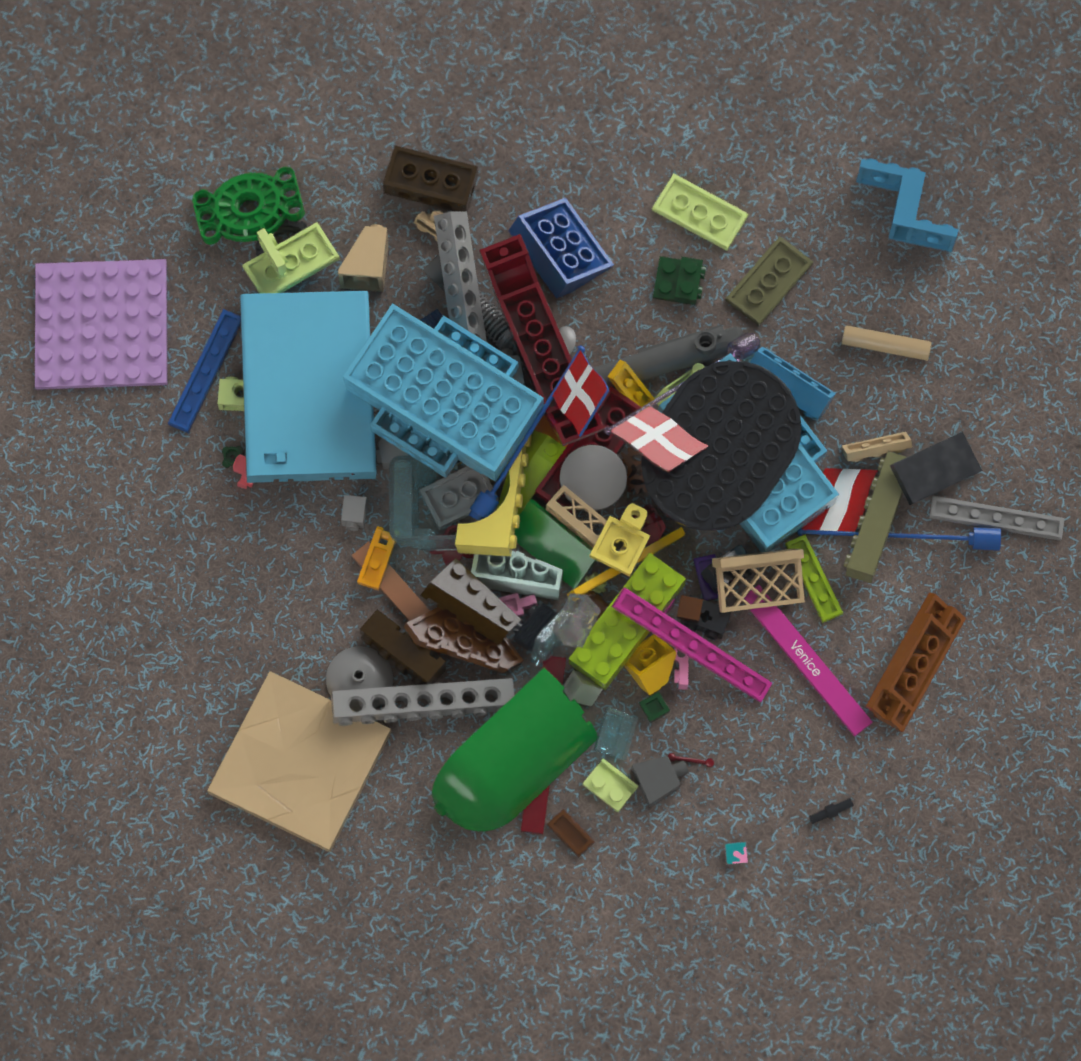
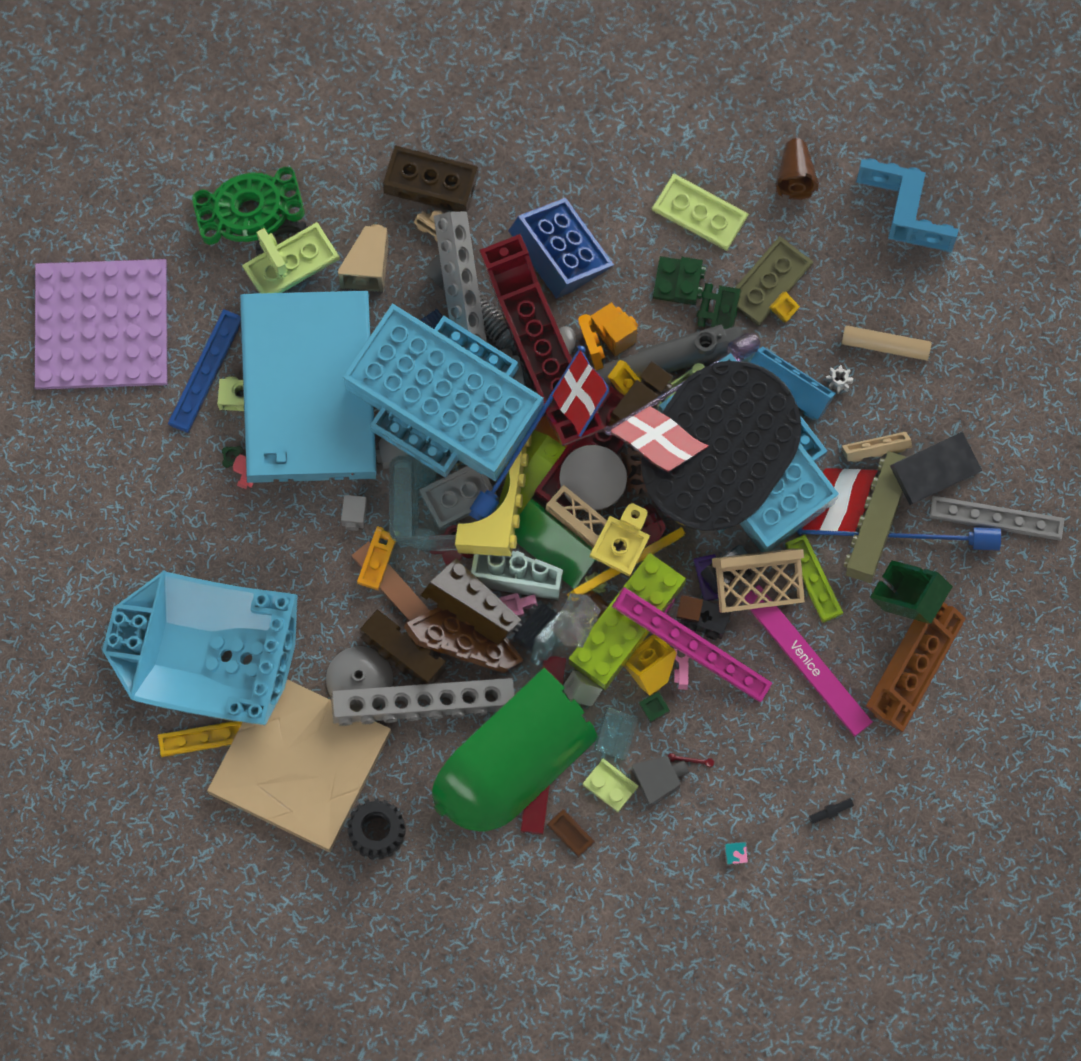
none -> medium azure wedge [102,571,297,725]
none -> yellow tile [158,721,243,757]
none -> black tyre [347,798,406,860]
none -> light orange plate [578,314,605,370]
none -> light orange brick [591,302,638,356]
none -> dark brown piece [608,361,673,428]
none -> dark green plate [696,283,742,330]
none -> yellow tile [769,292,800,323]
none -> reddish brown cone [775,138,819,200]
none -> white gear [825,365,853,394]
none -> dark green piece [870,560,953,624]

